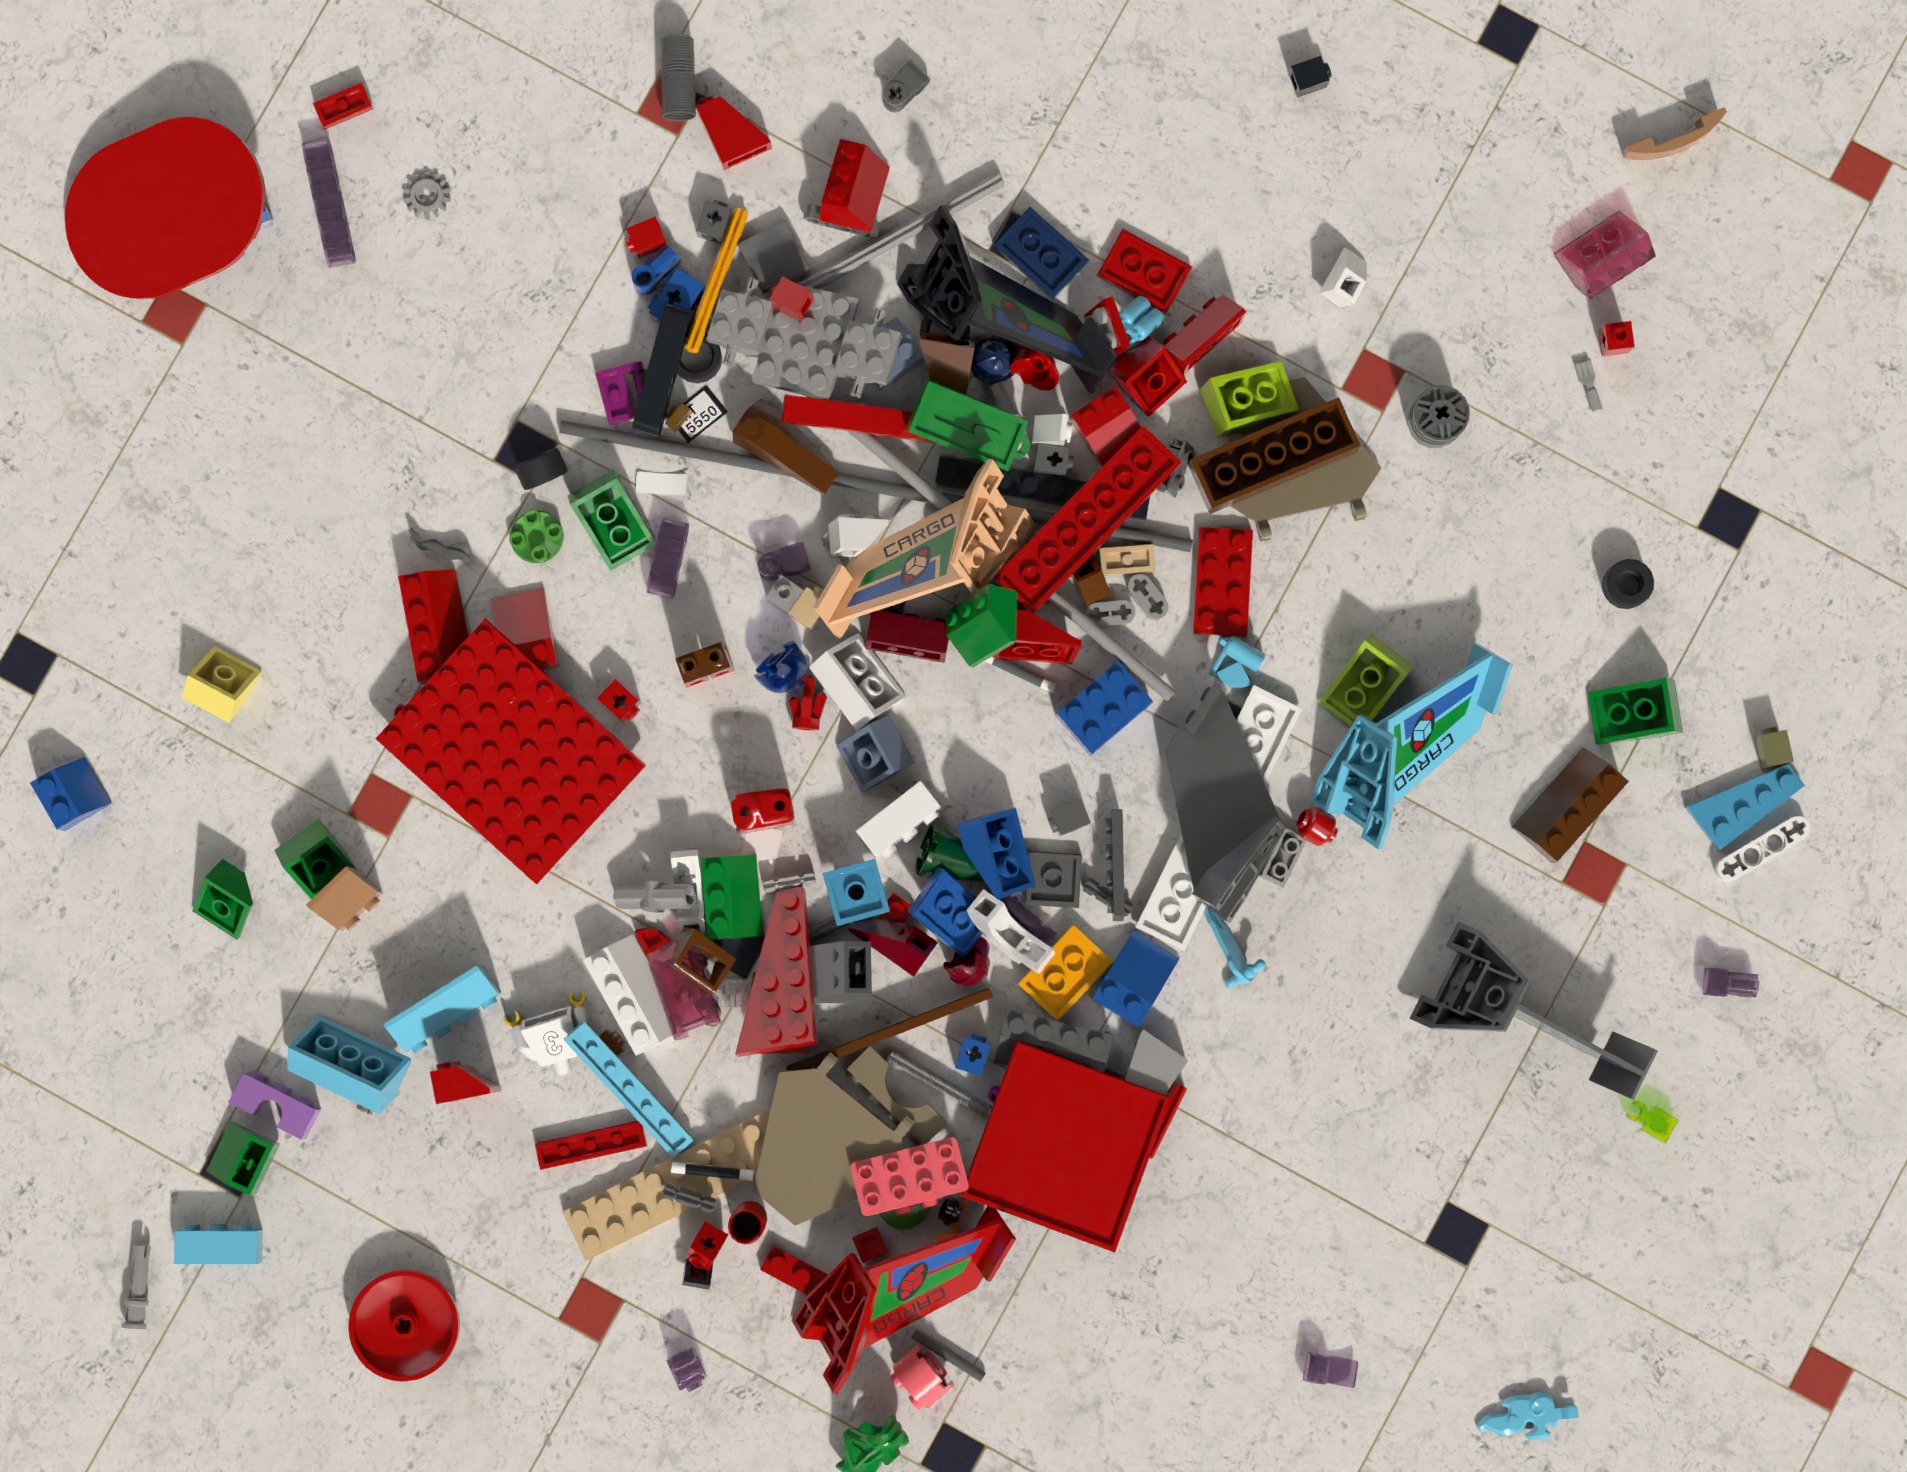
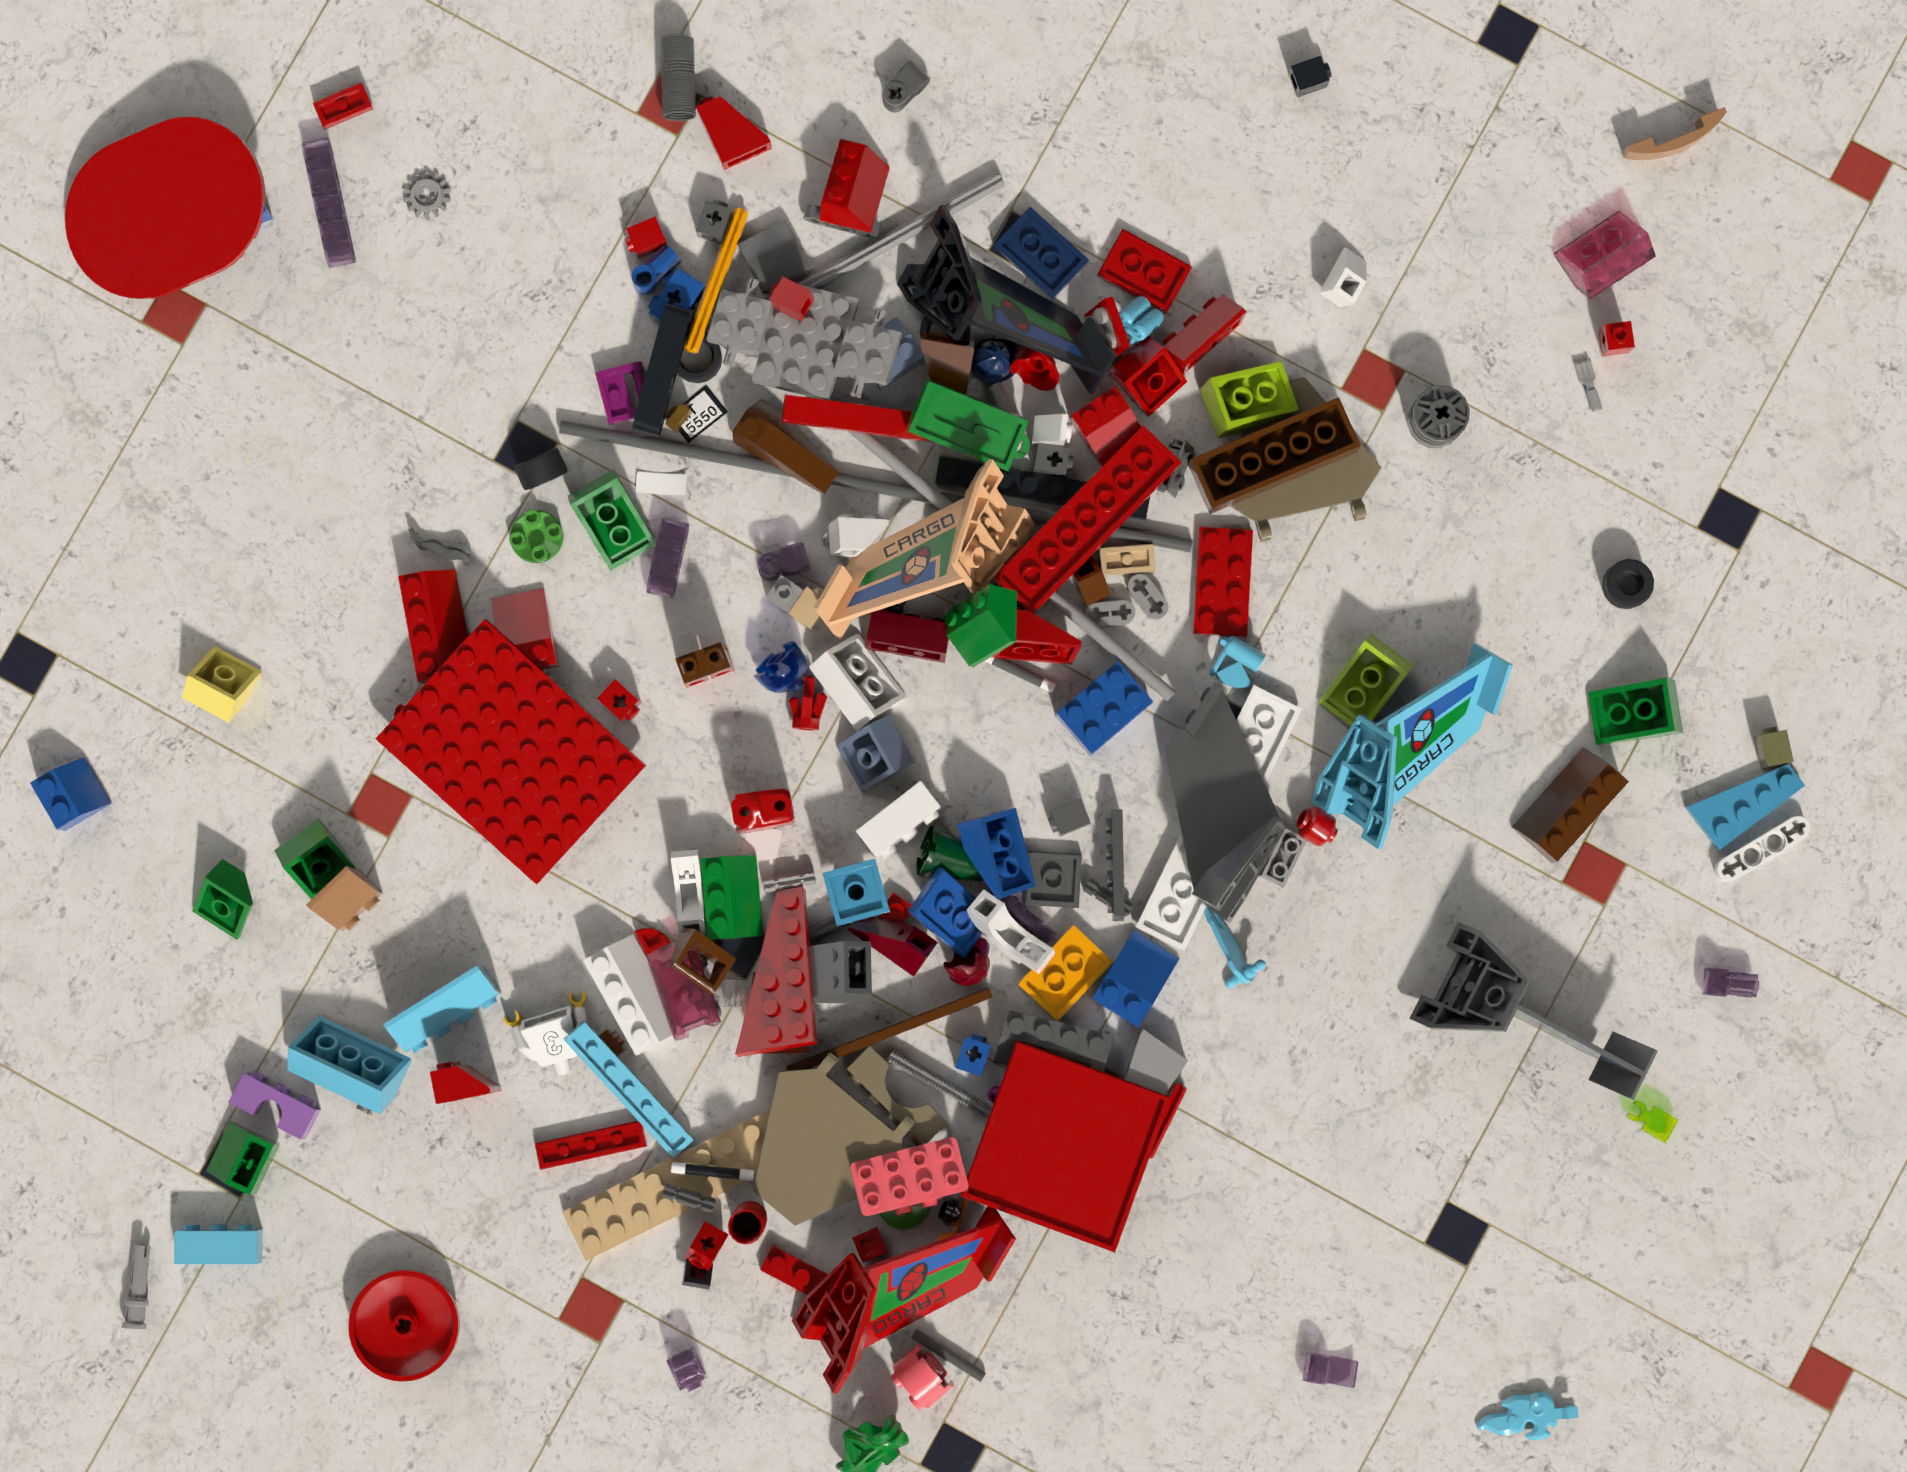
light grey piece [613,881,696,913] -> none

